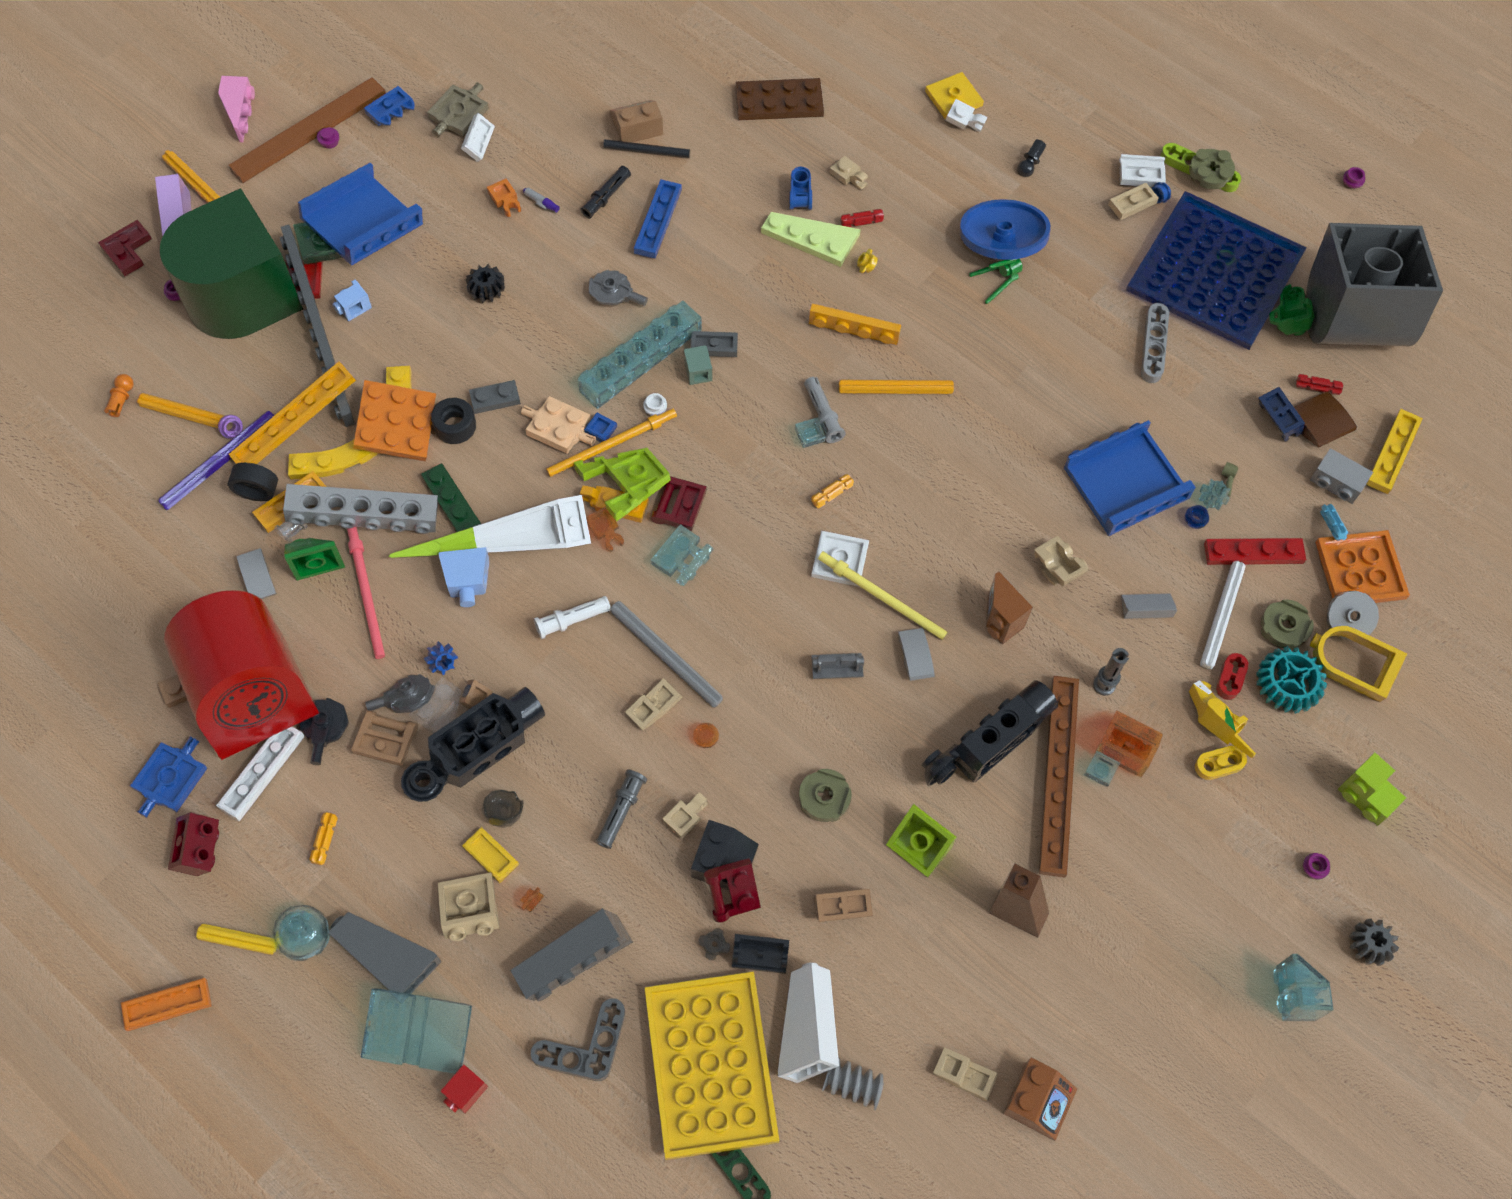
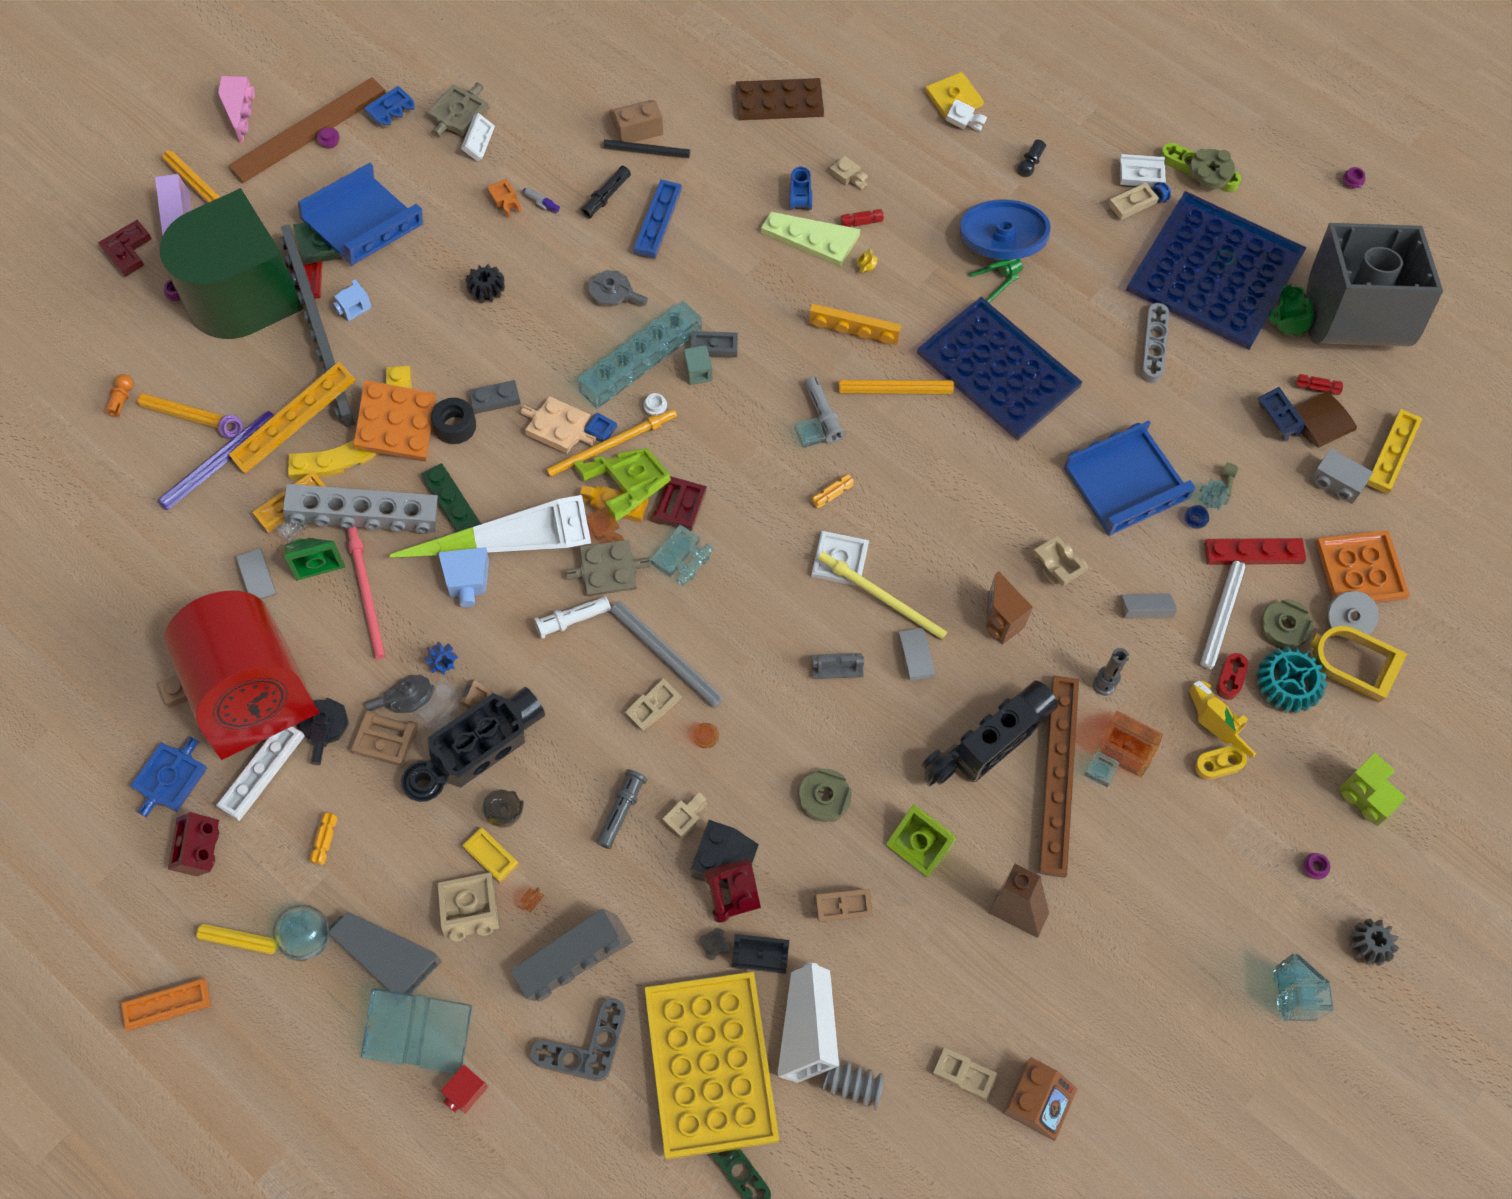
black tyre [227,462,279,502] -> none
medium azure axle [1320,504,1348,541] -> none
none -> dark tan plate [566,540,651,597]
none -> clear blue plate [917,297,1082,441]

